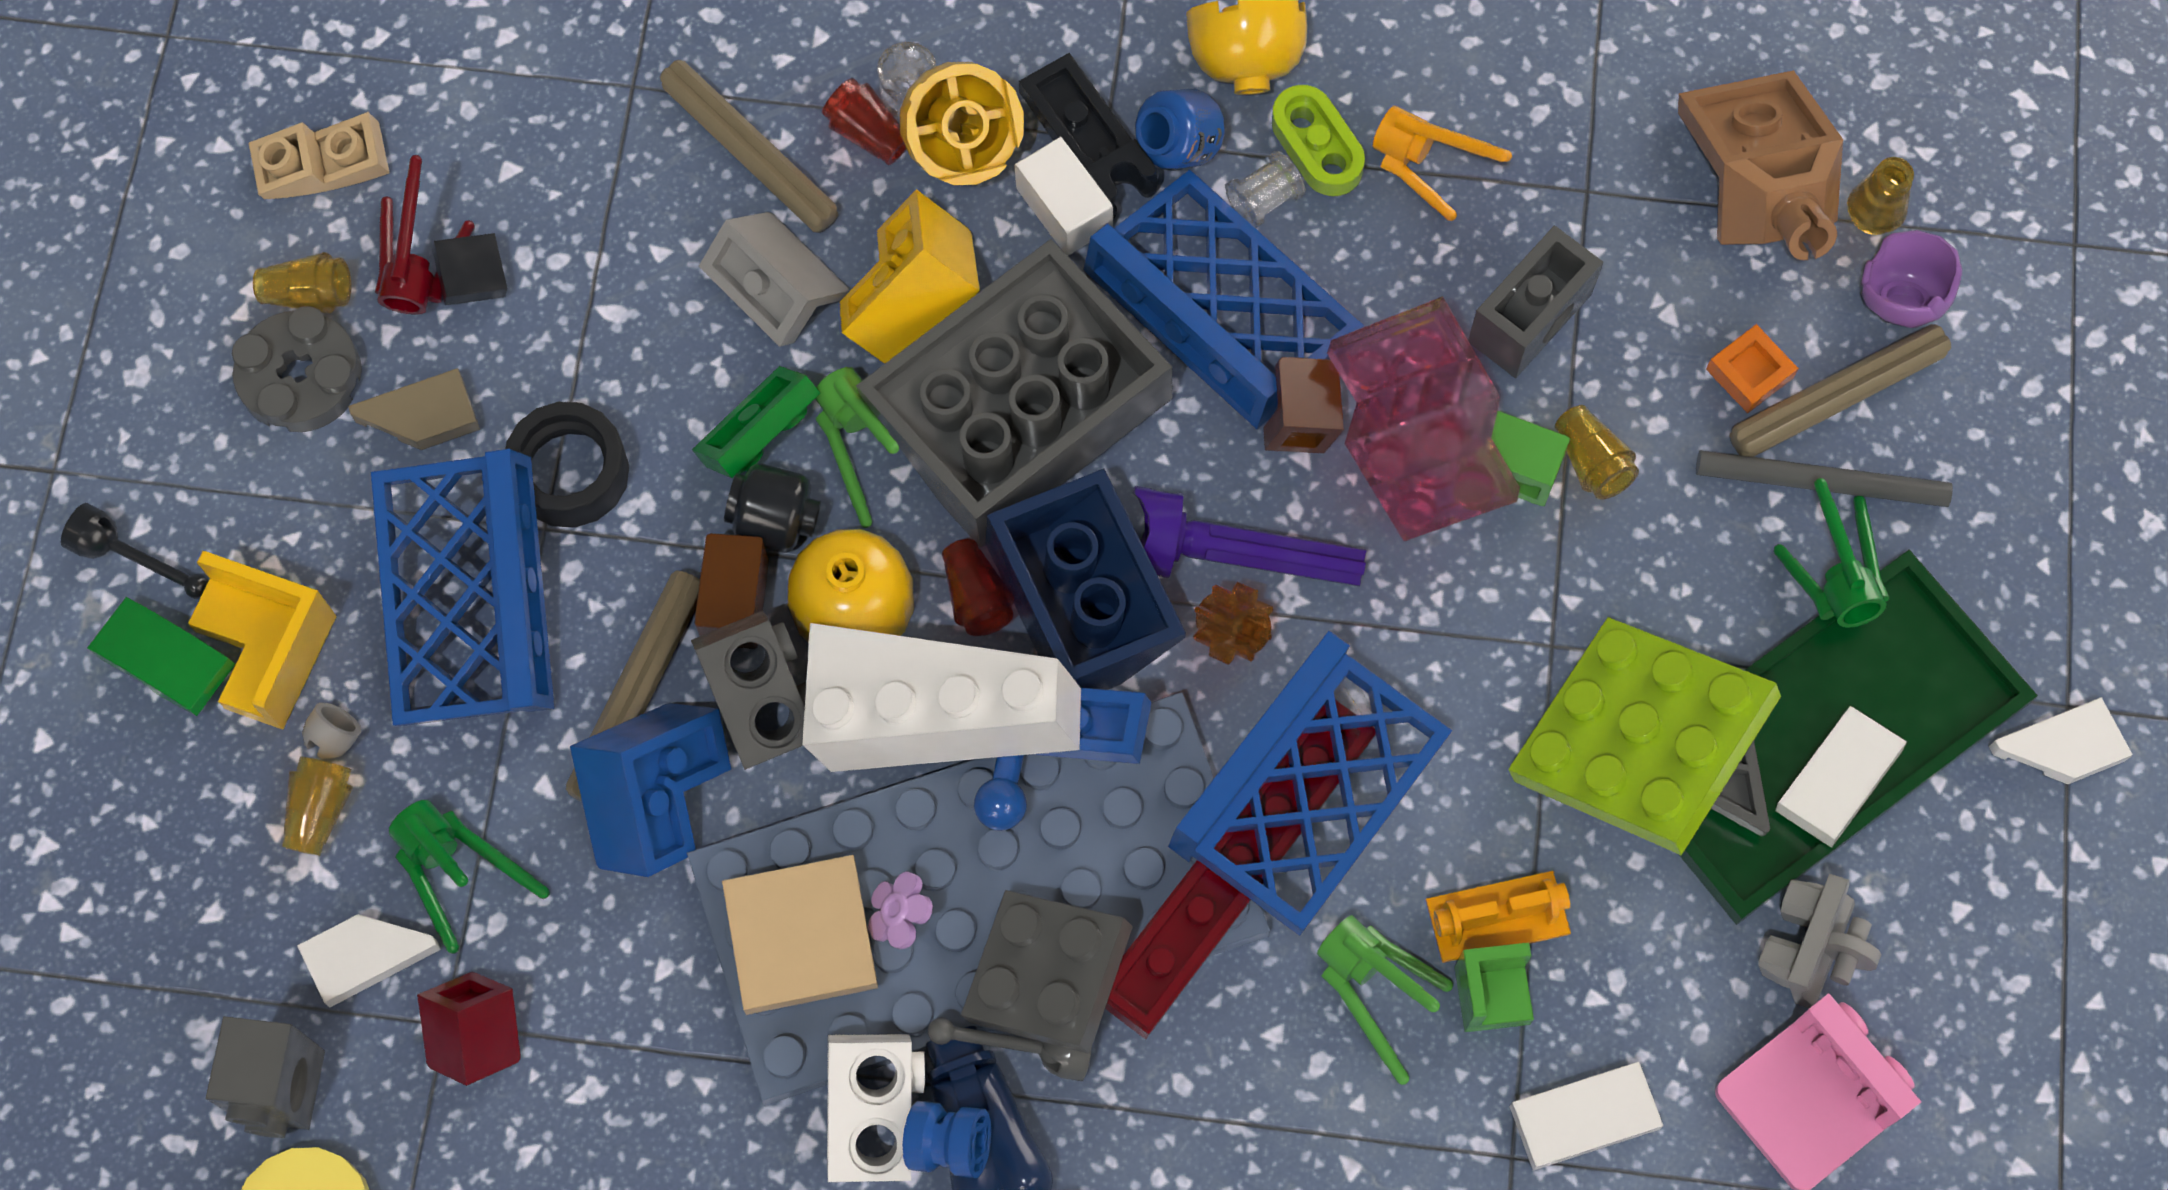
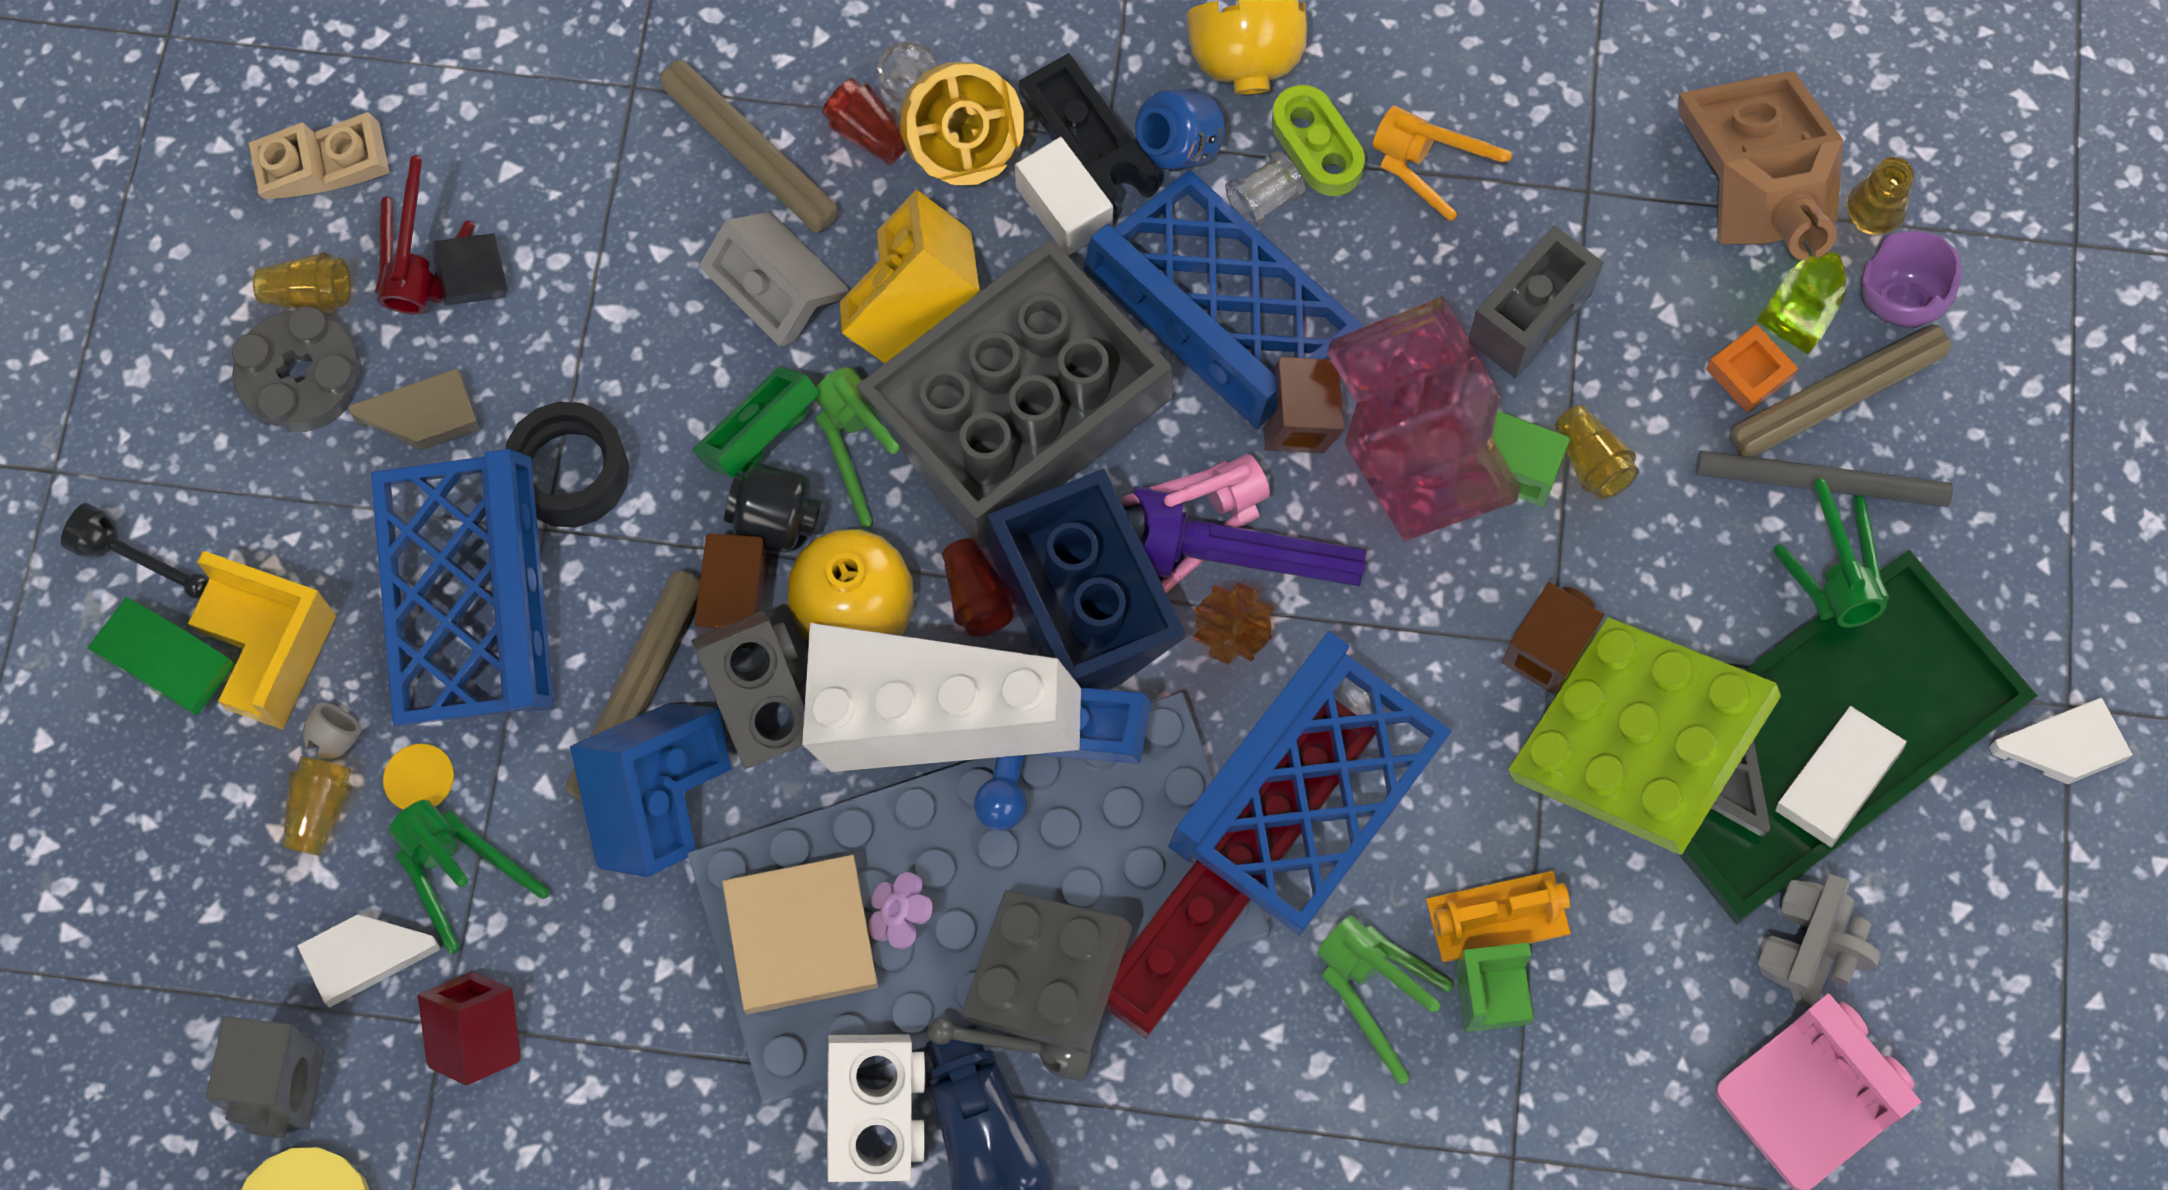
blue wheel [902,1101,991,1178] -> none
white tile [1510,1062,1663,1171] -> none
none -> yellow sticker [383,744,454,810]
none -> bright pink plant [1122,453,1270,593]
none -> reddish brown brick [1502,582,1605,696]
none -> clear neon green plate [1756,252,1846,355]

